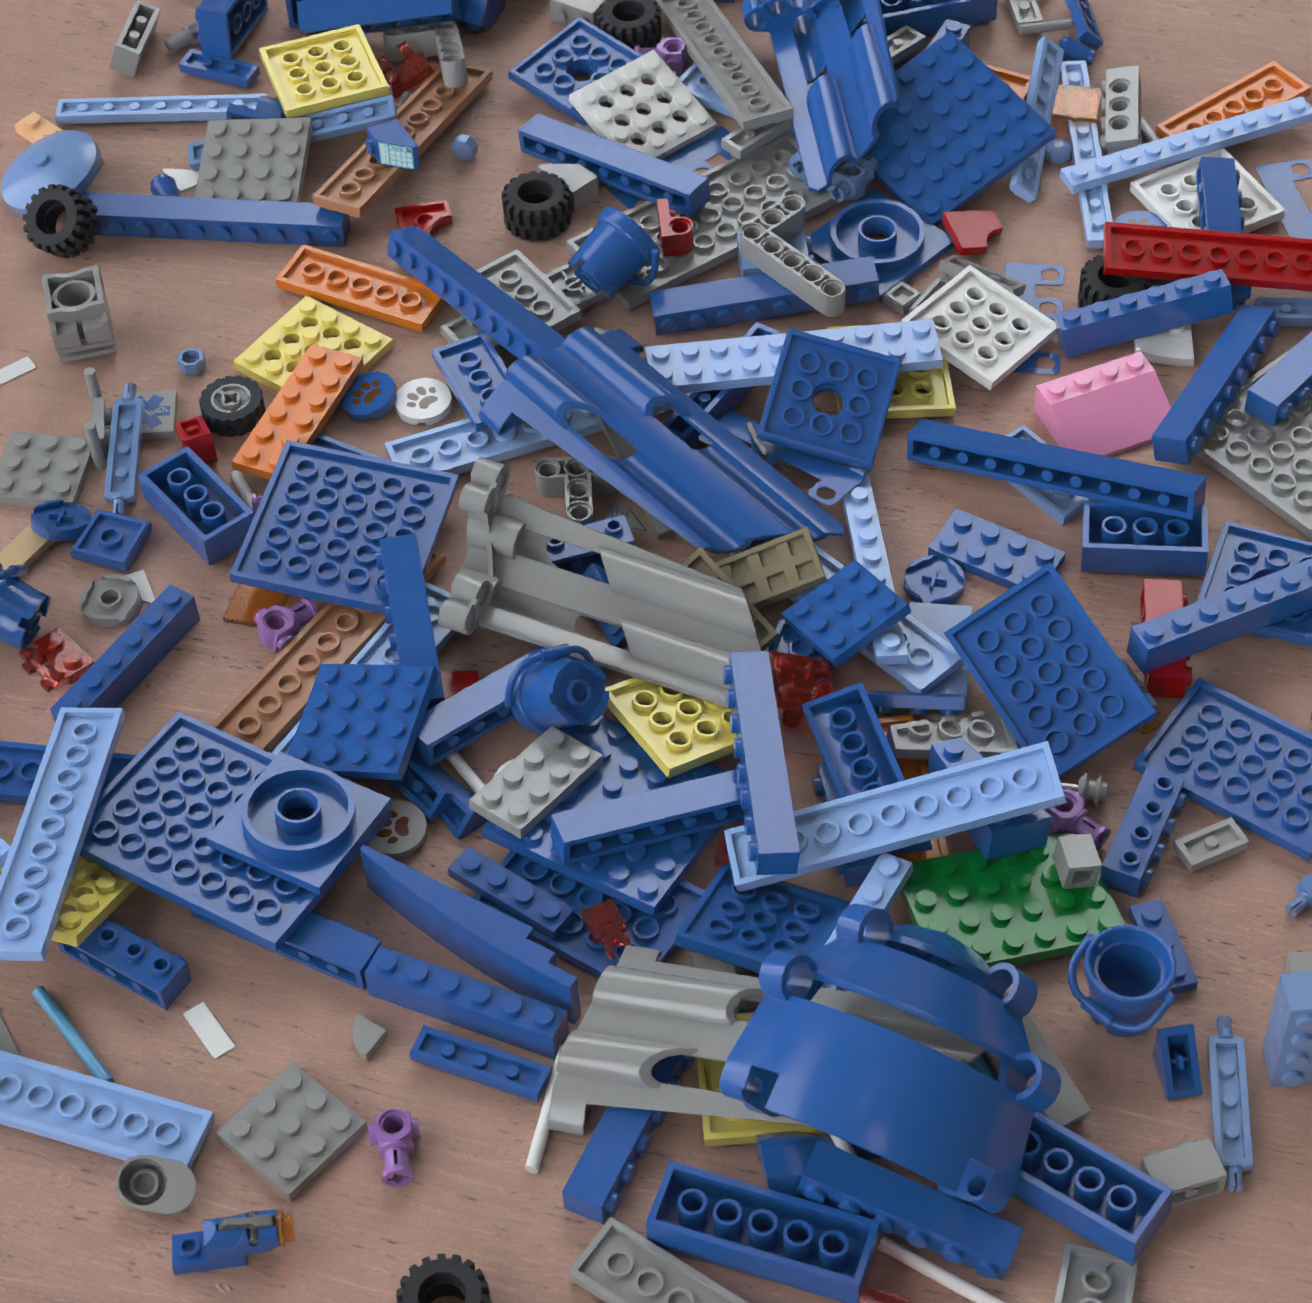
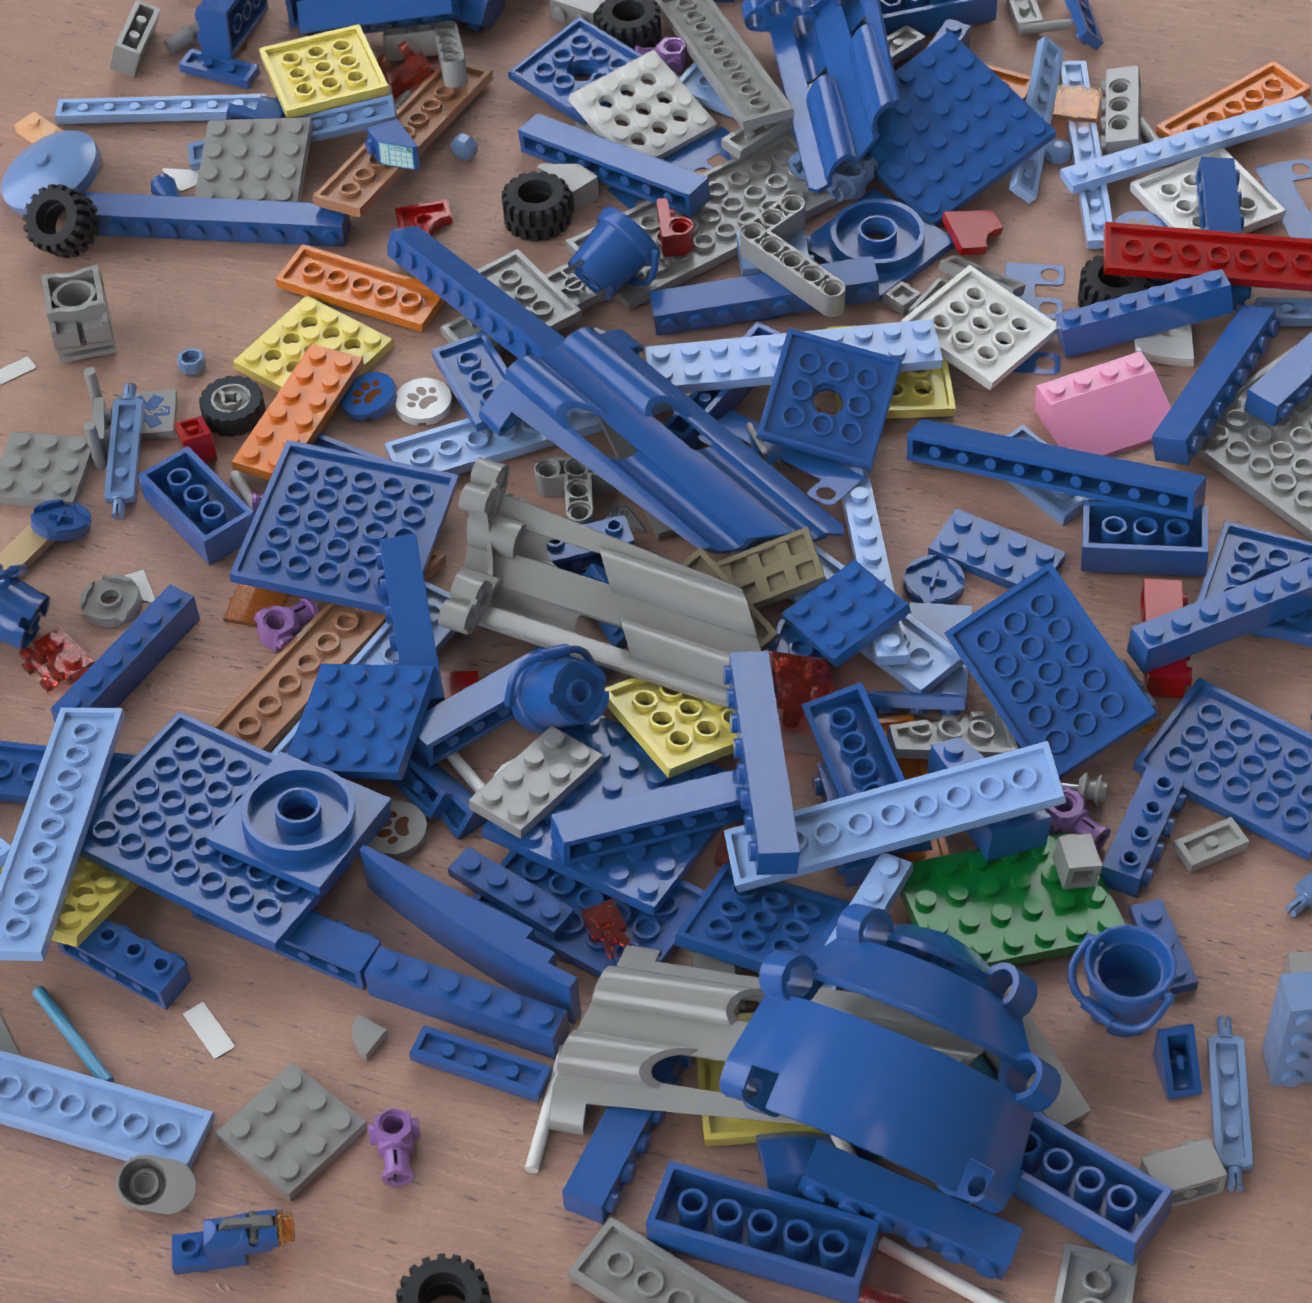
blue plate [70,509,152,572] -> none
blue cone [1058,36,1096,66] -> none

